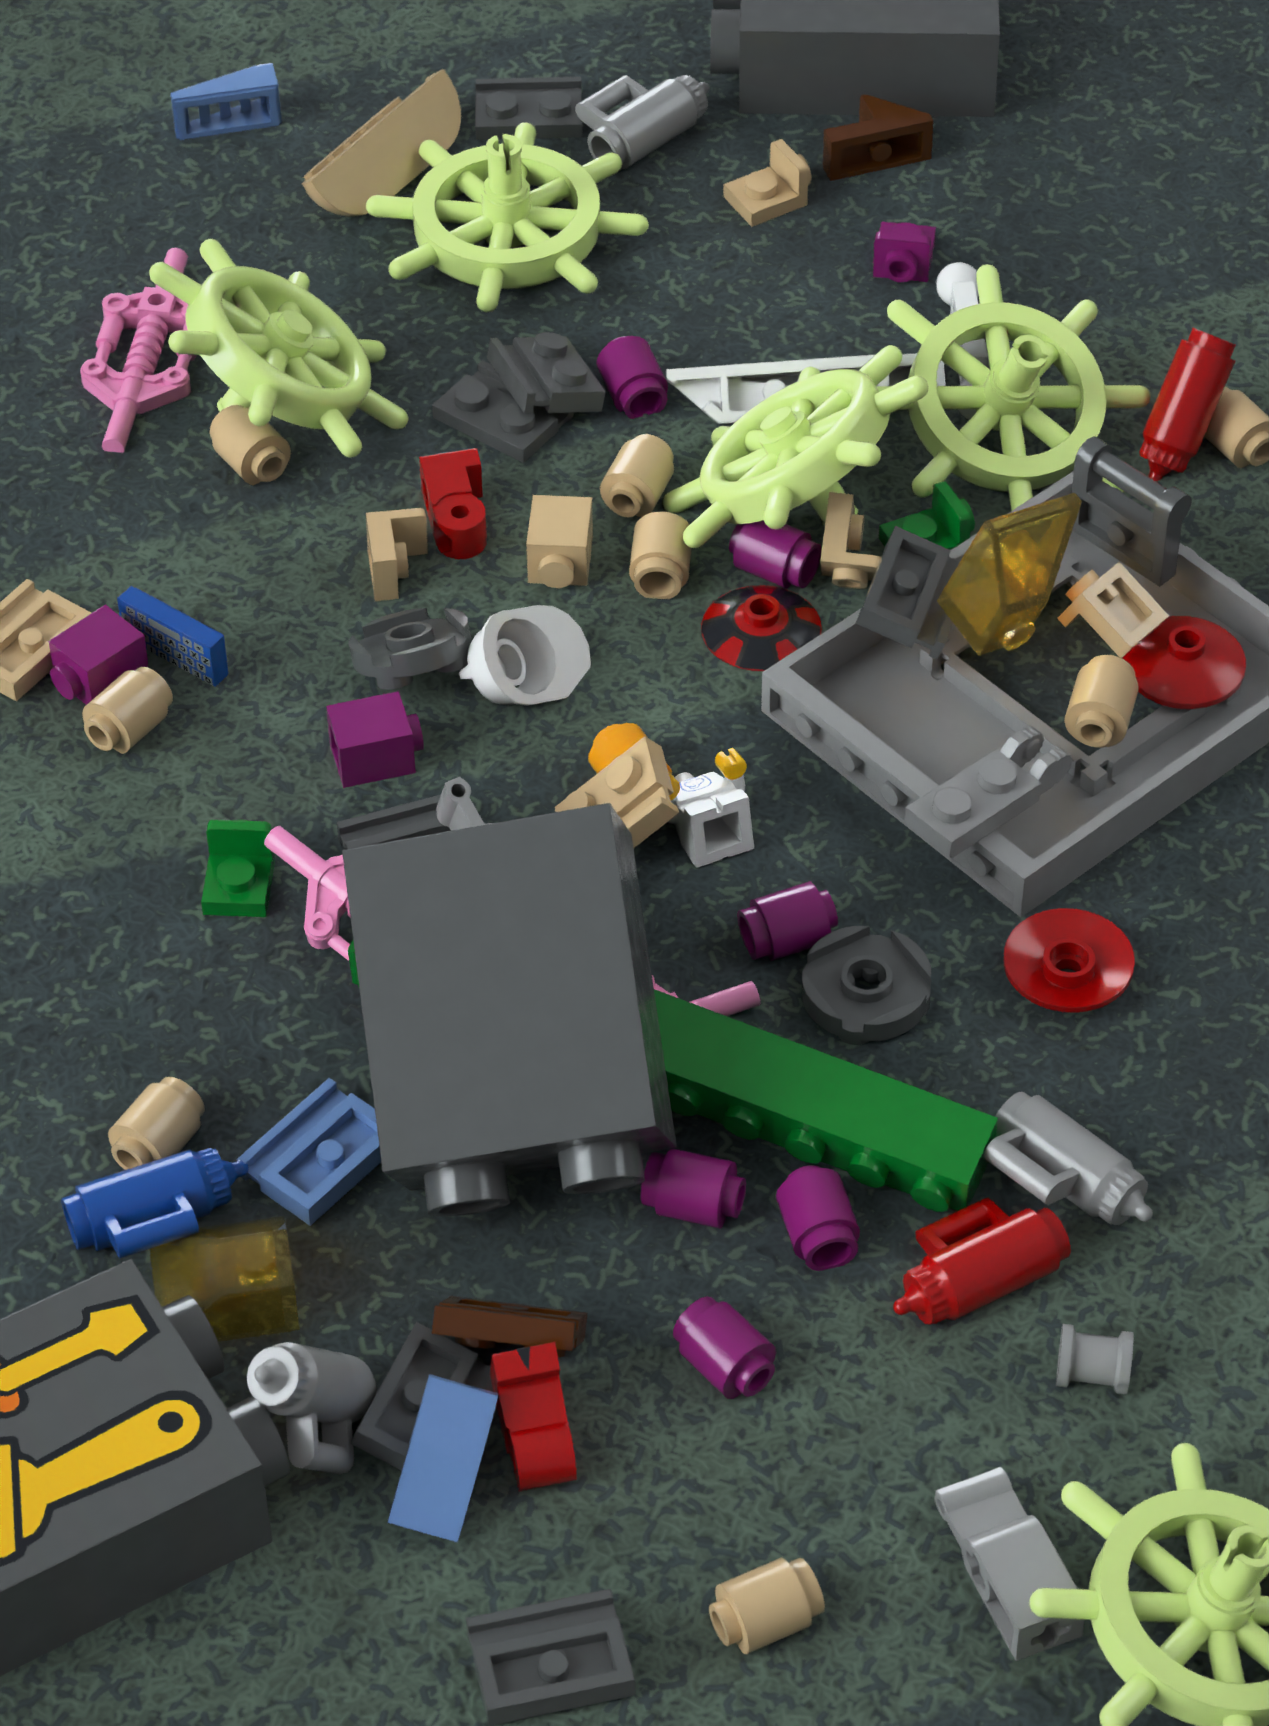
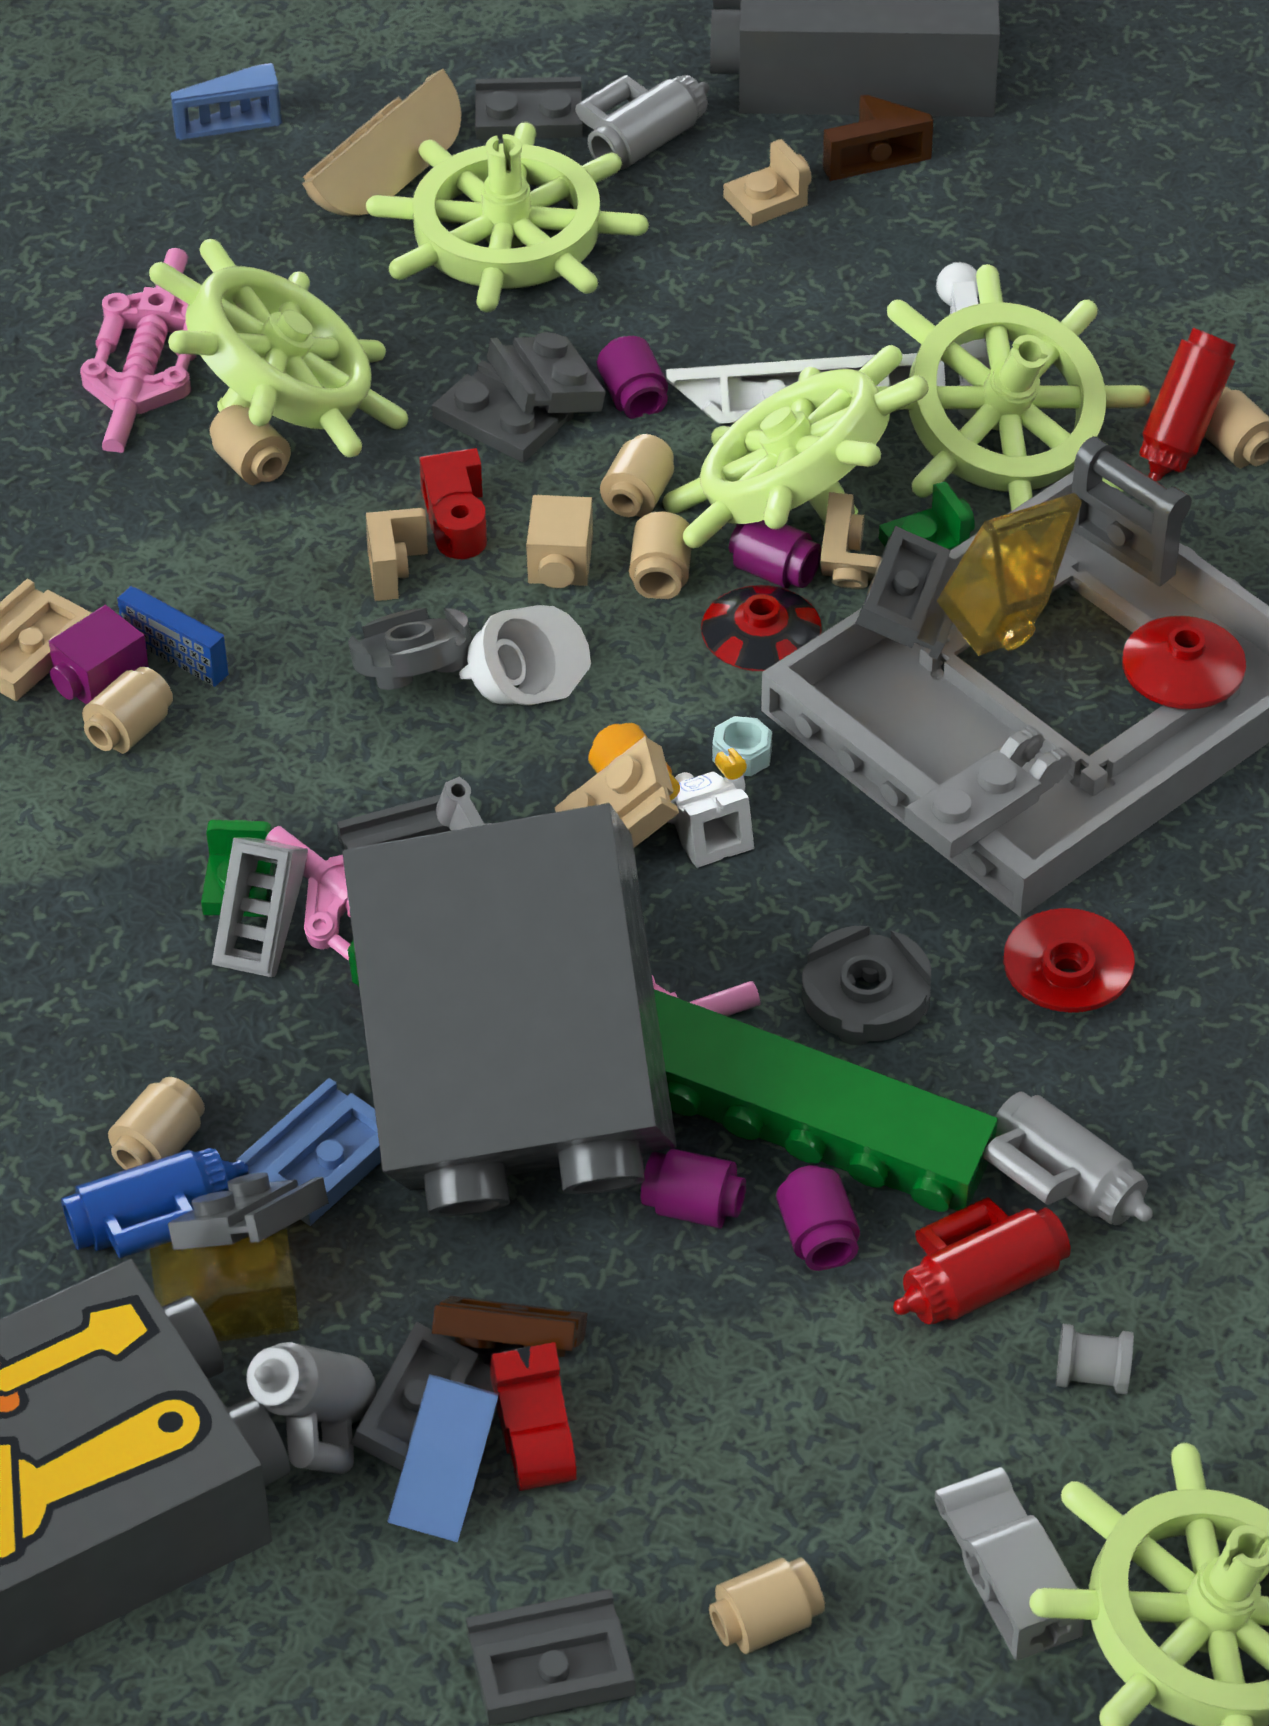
magenta brick [326,691,424,788] -> none
magenta brick [673,1296,776,1399] -> none
magenta brick [737,881,838,961] -> none
magenta bracket [873,222,936,282] -> none
tan bracket [1057,562,1169,658] -> none
tan brick [1065,655,1139,748] -> none
none -> dark grey plate [168,1173,328,1250]
none -> light grey slope [212,837,308,977]
none -> light aqua tile [712,716,772,776]

